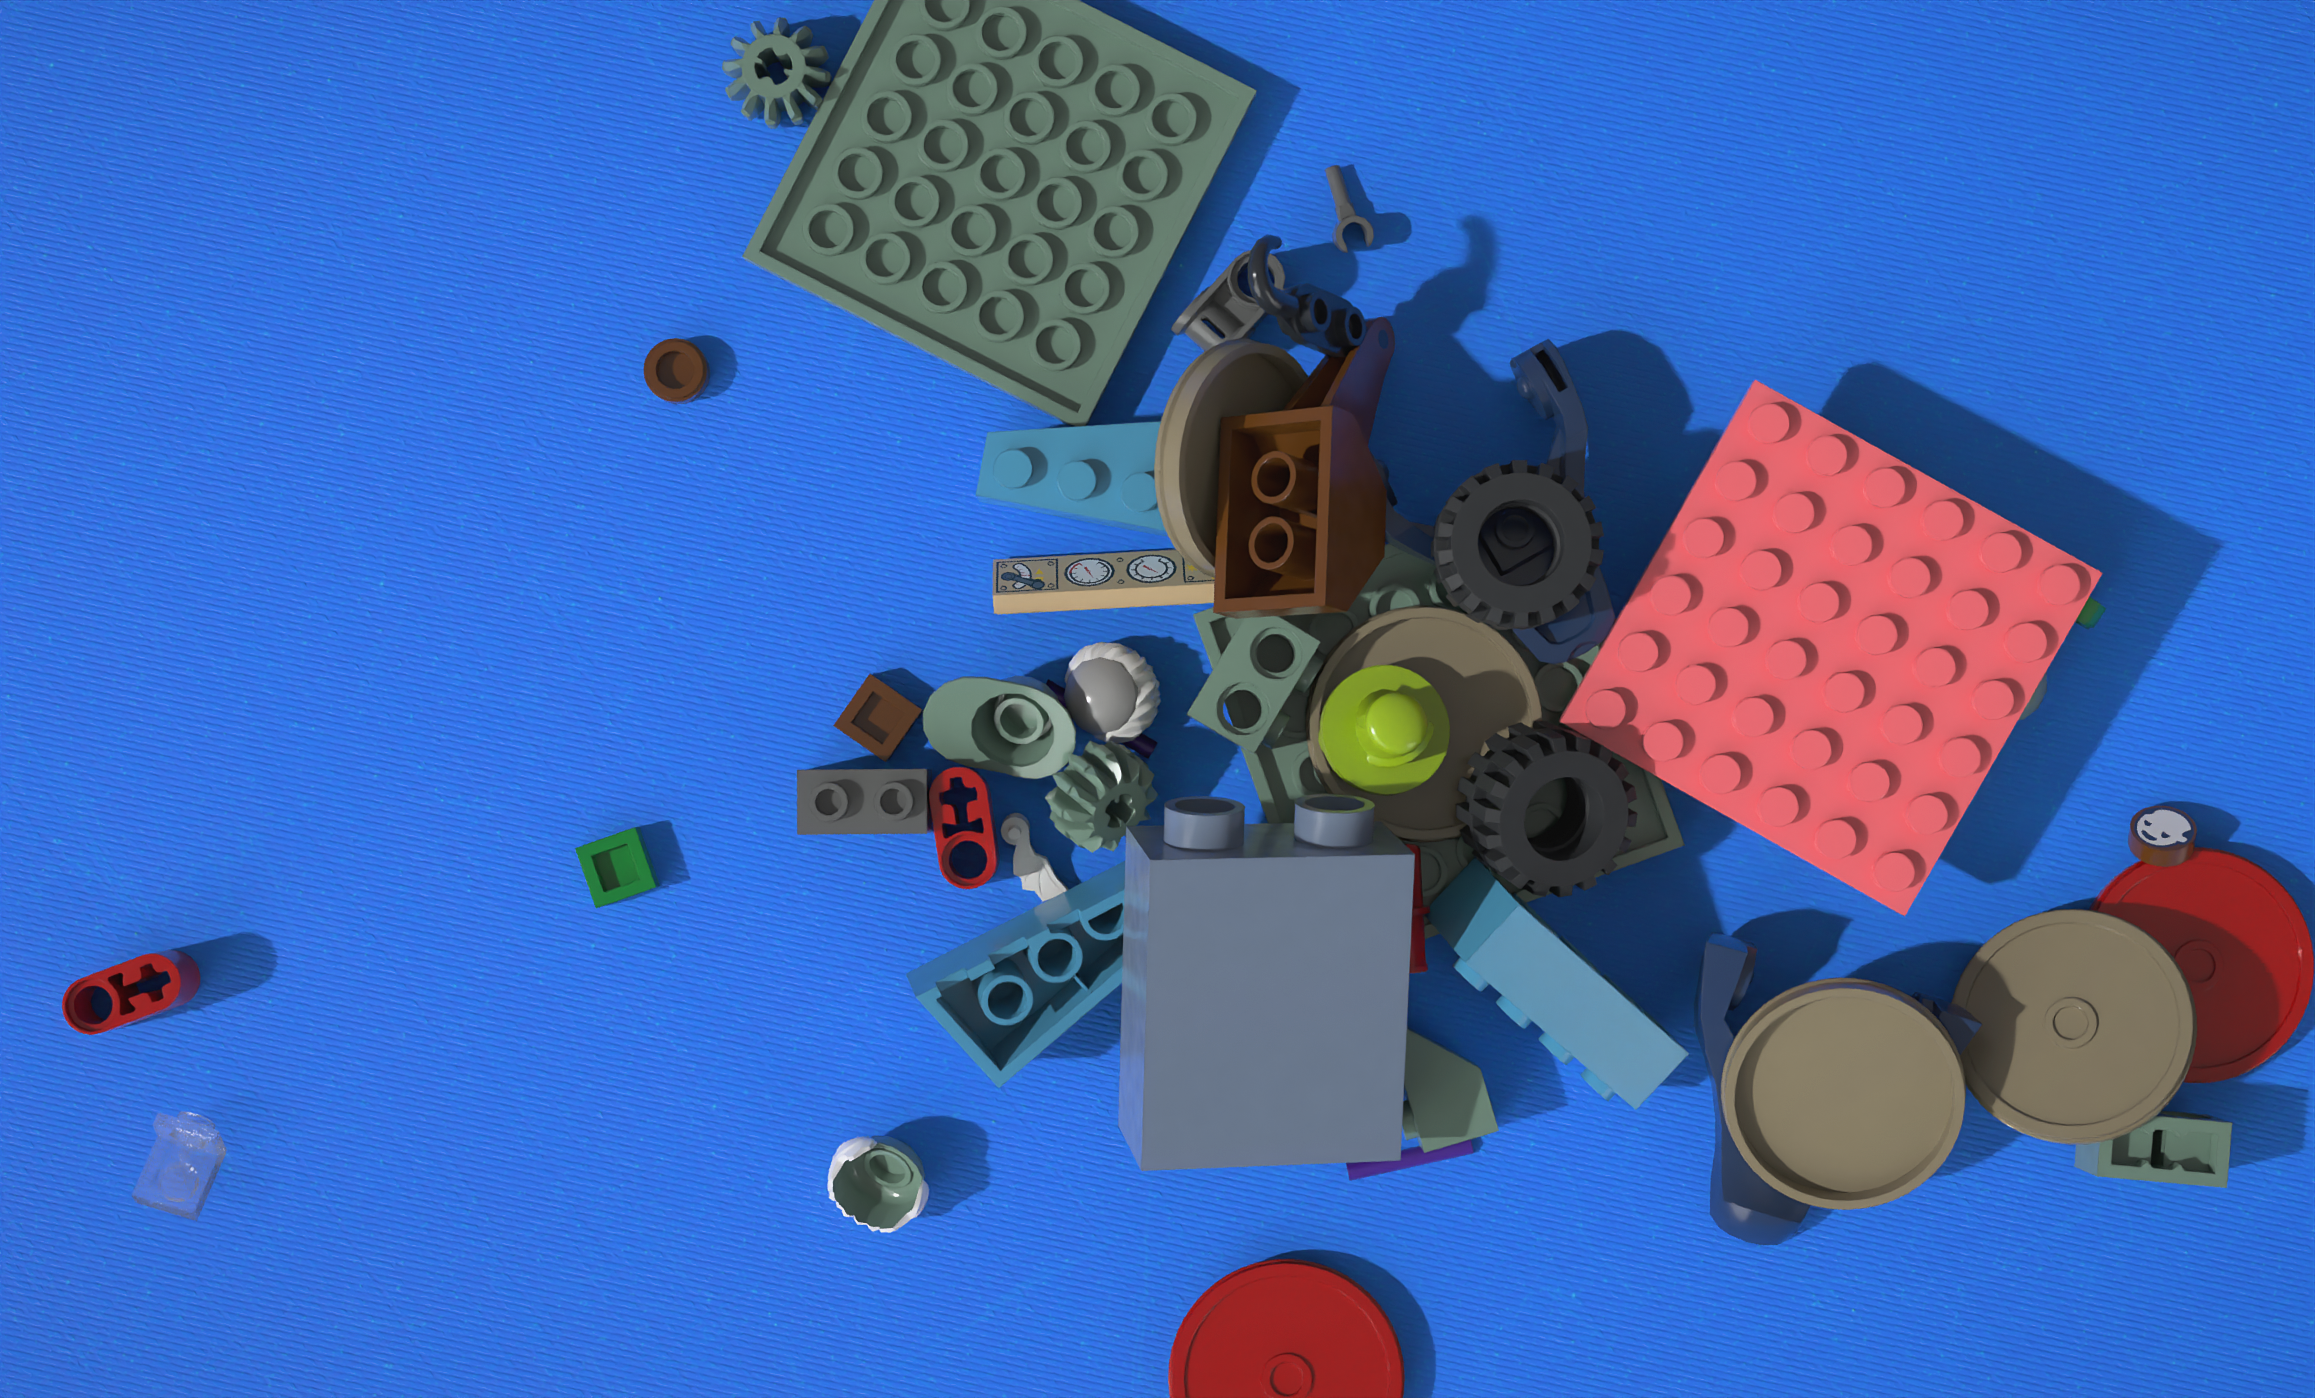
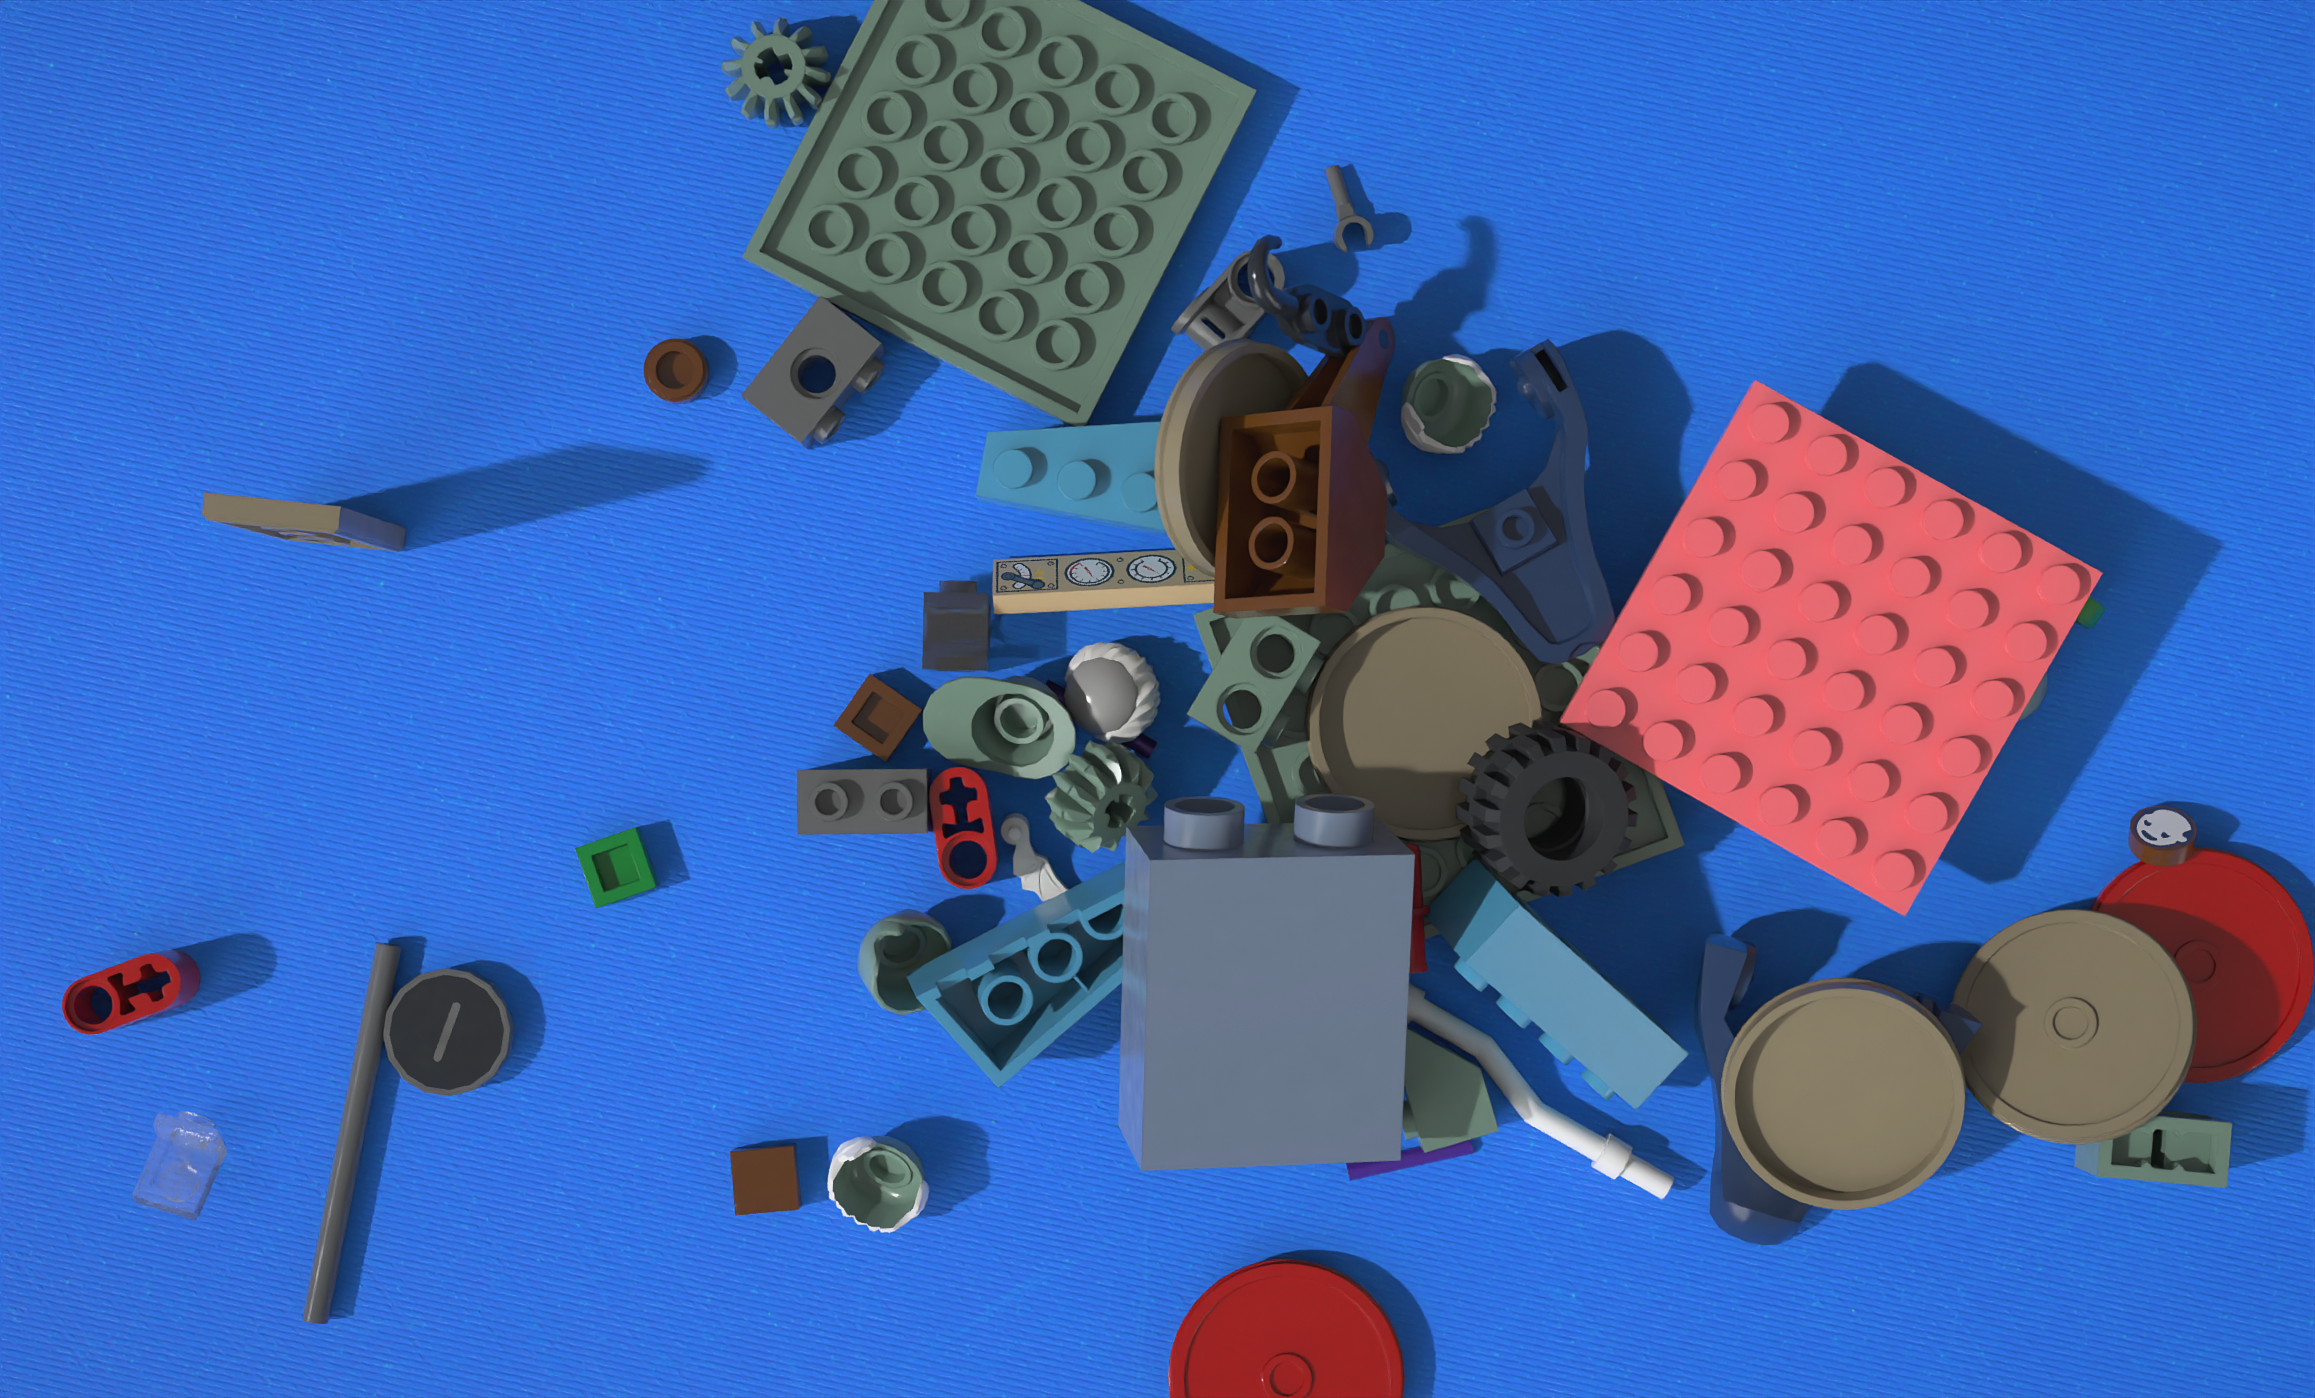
lime plate [1318,665,1450,796] -> none
black tyre [1431,460,1604,631] -> none
none -> dark tan tile [202,492,406,552]
none -> dark grey piece [302,942,402,1324]
none -> black tile [383,967,515,1096]
none -> reddish brown tile [730,1143,802,1216]
none -> dark grey brick [741,296,887,450]
none -> sand green hair [857,909,952,1015]
none -> clear smoke brick [922,581,992,673]
none -> sand green hair [1400,354,1497,454]
none -> white bar [1407,983,1674,1199]

